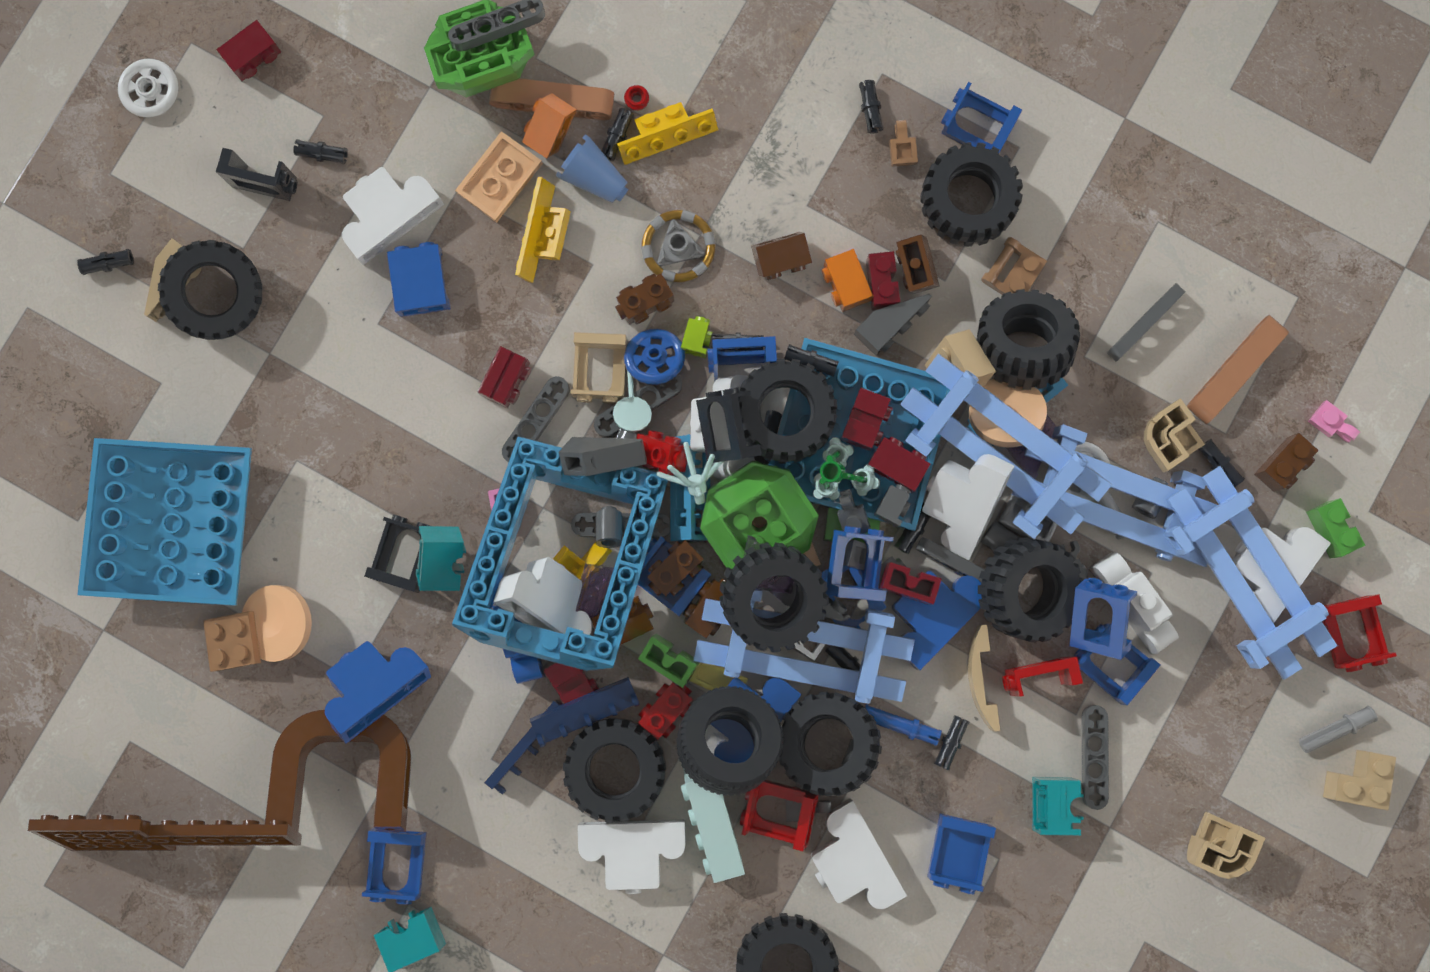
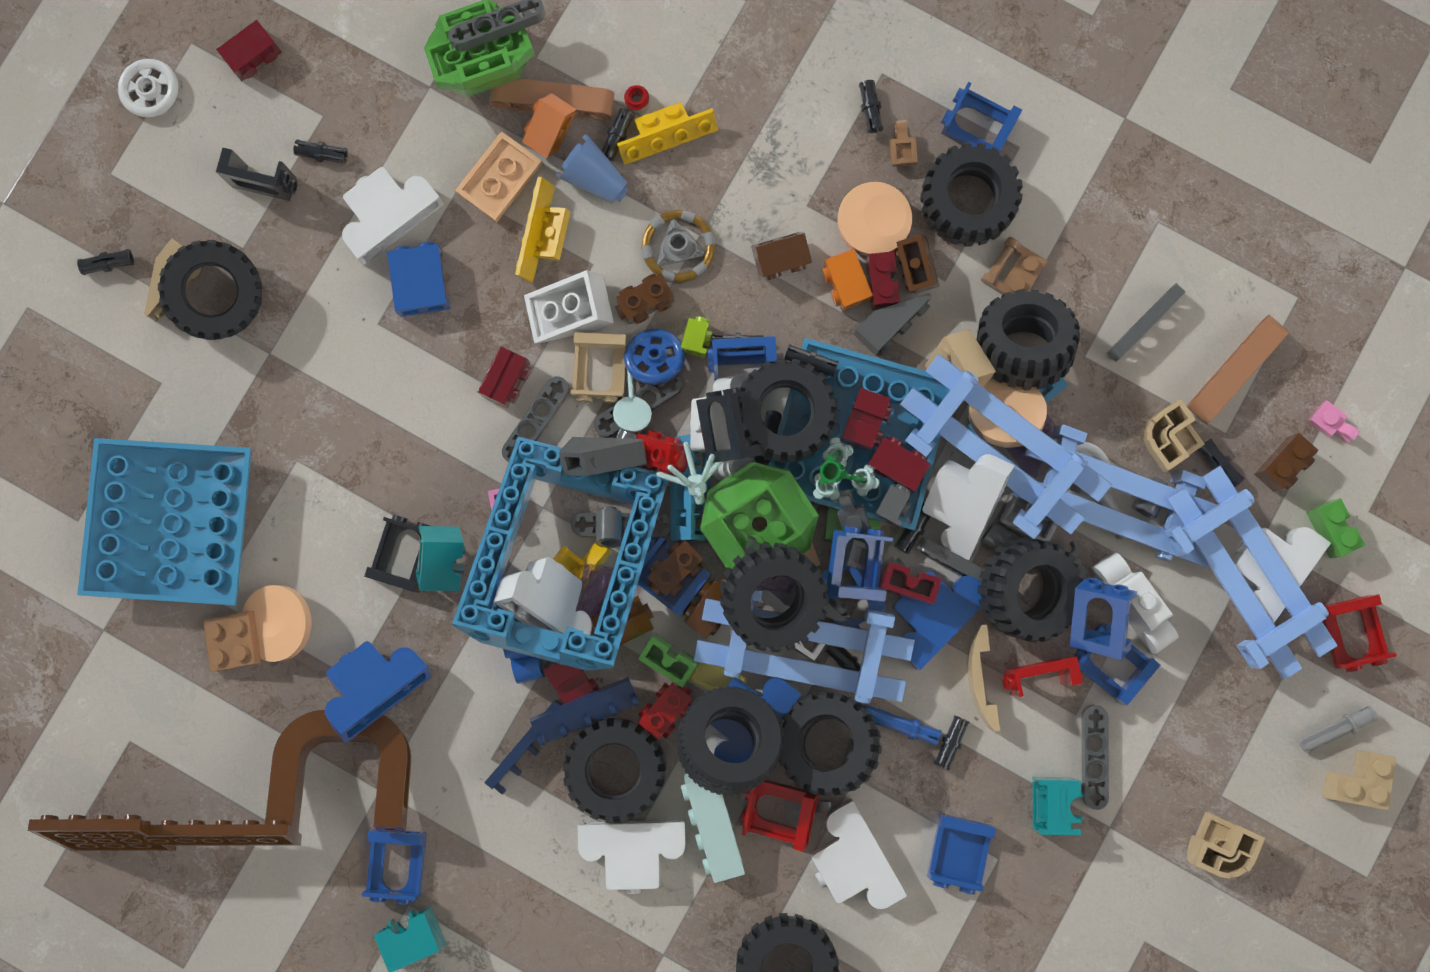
none -> white slope [524,270,614,344]
none -> light nougat piece [837,182,912,256]

